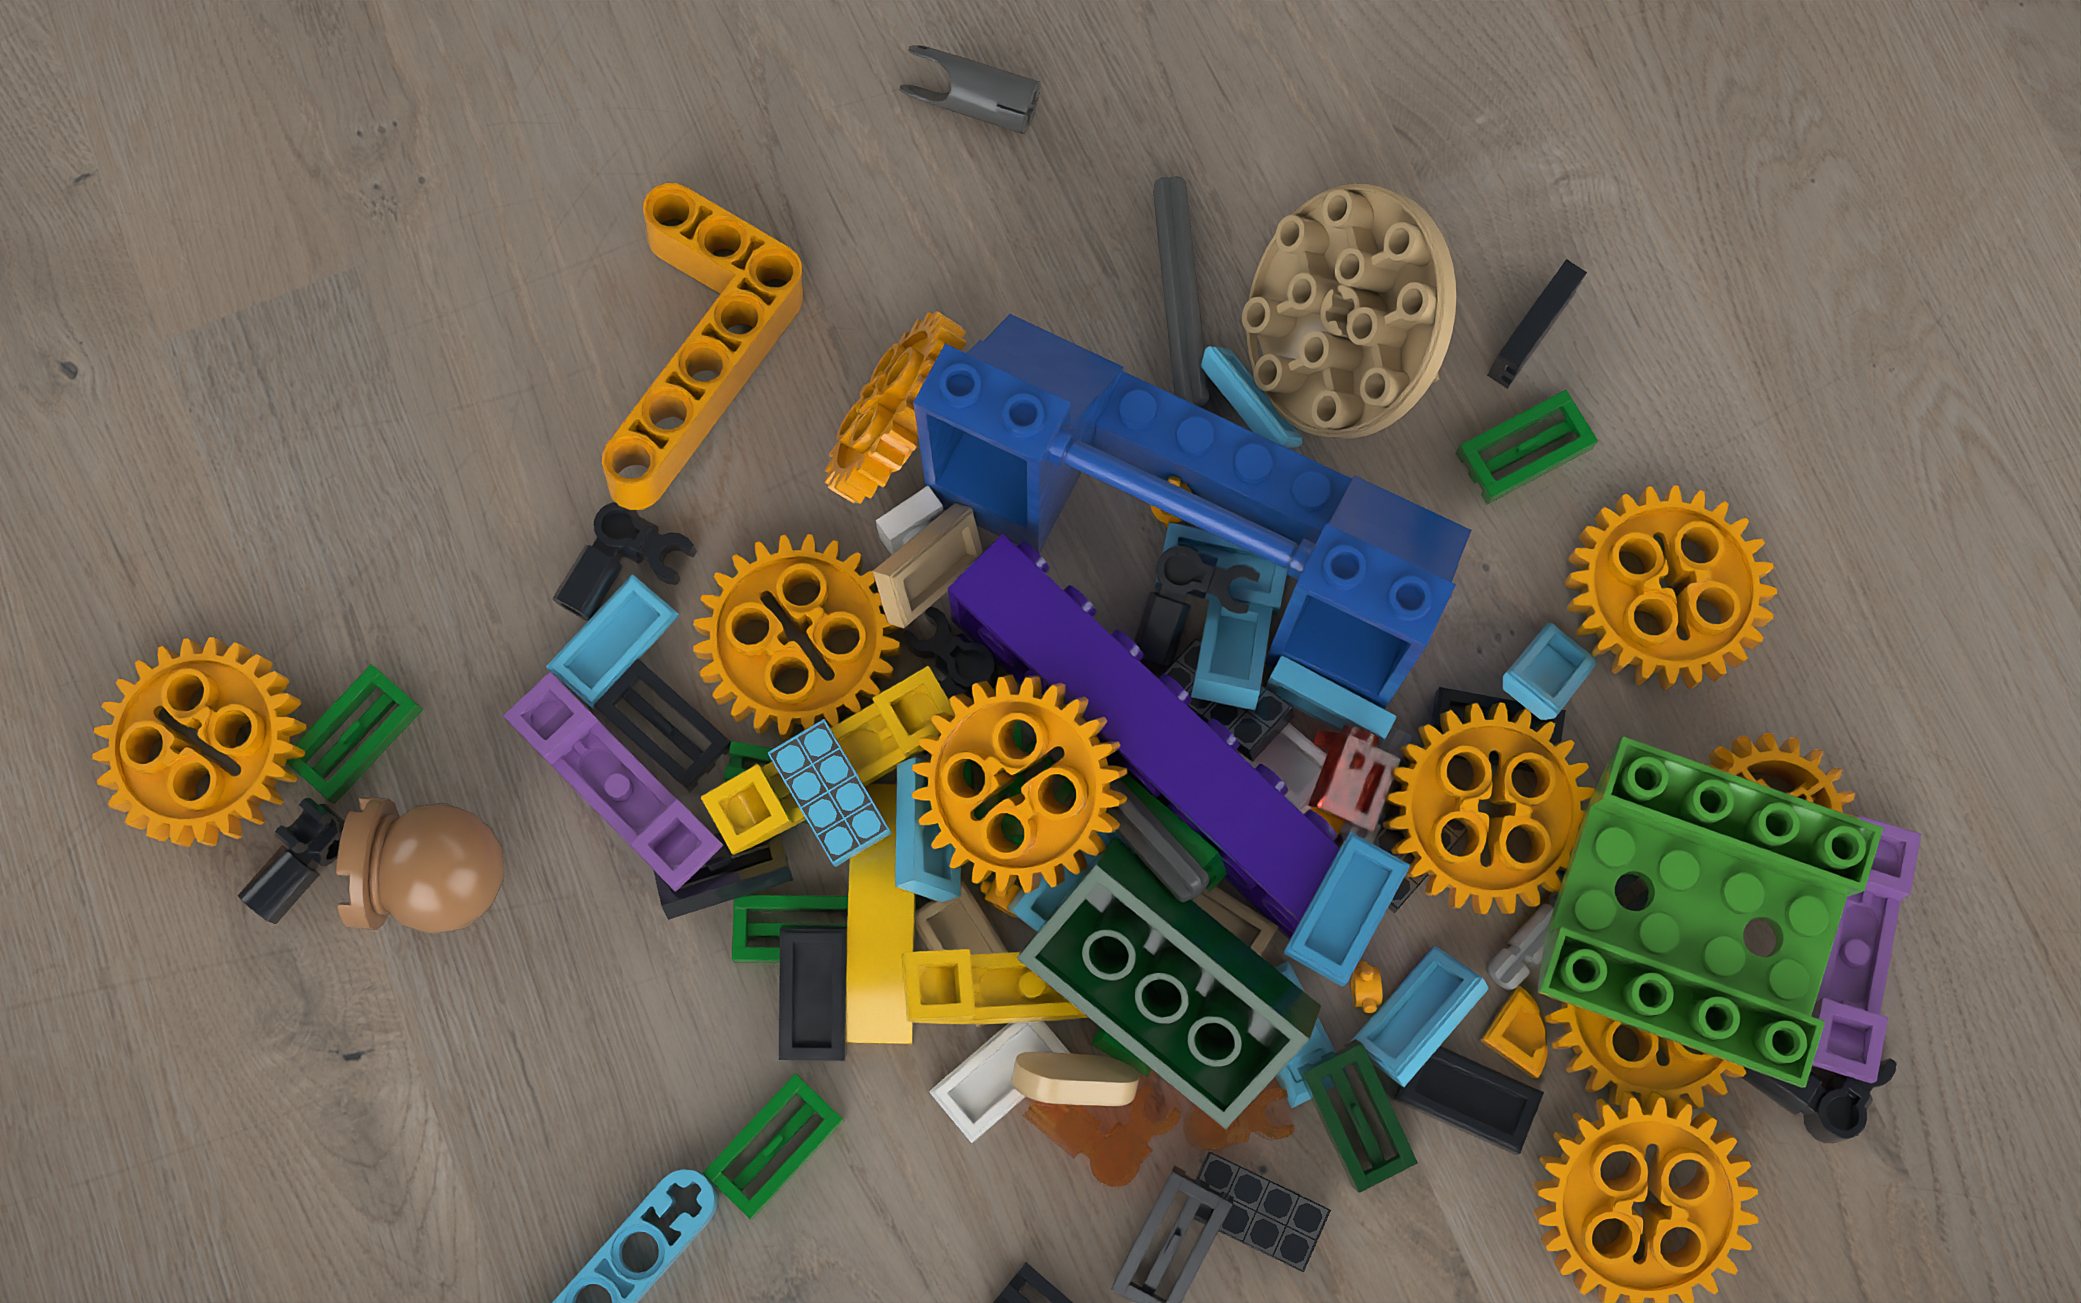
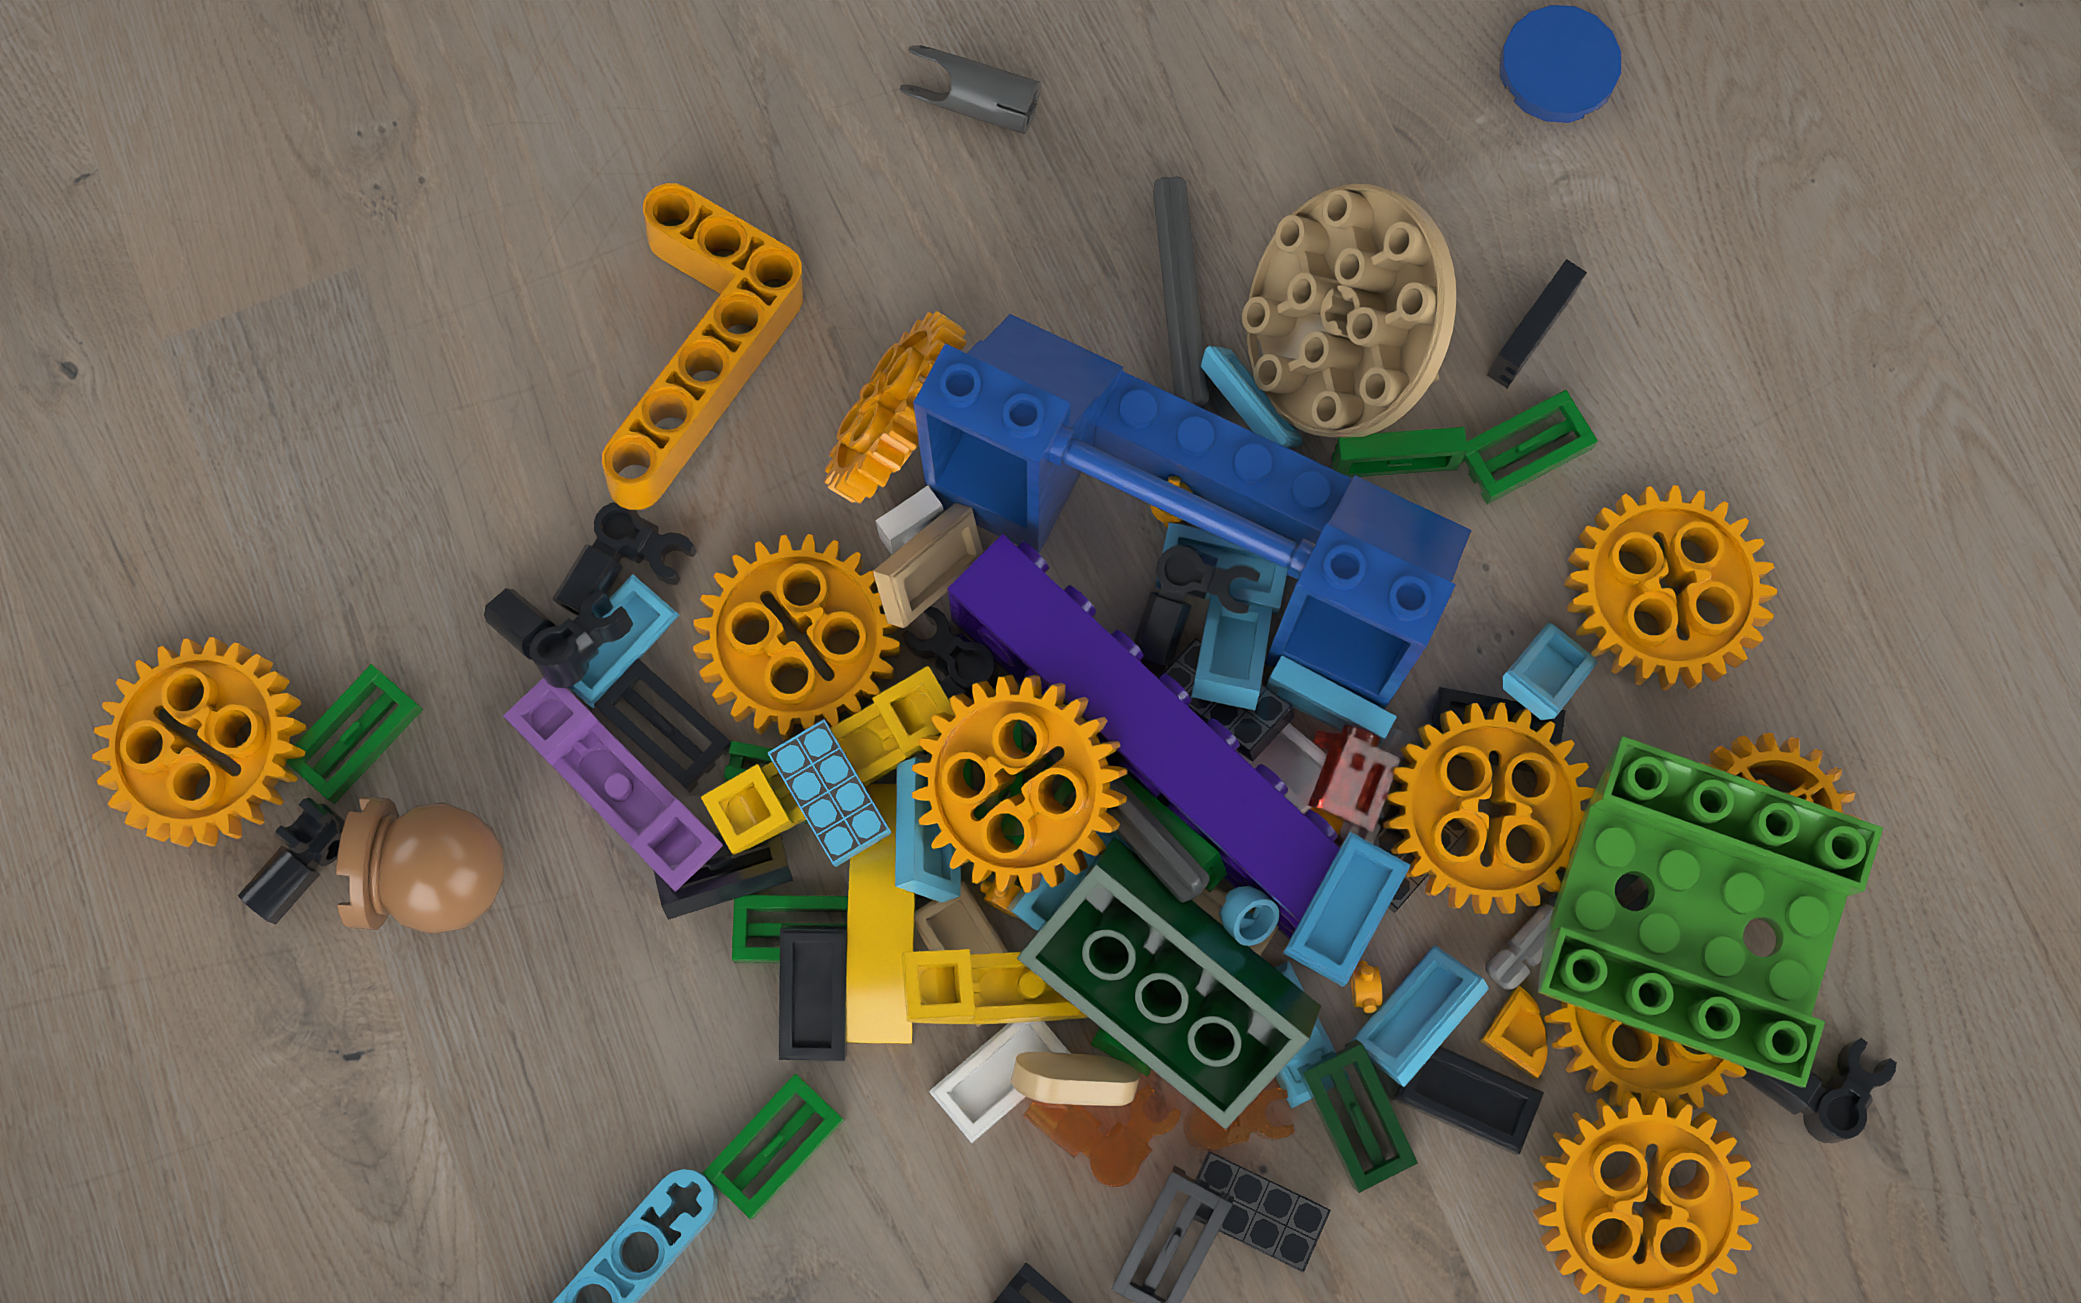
medium lavender slope [1811,815,1921,1083] -> none
none -> black bar [484,588,633,688]
none -> medium azure hinge [1219,886,1279,946]
none -> green tile [1331,427,1467,478]
none -> blue tile [1500,5,1621,123]

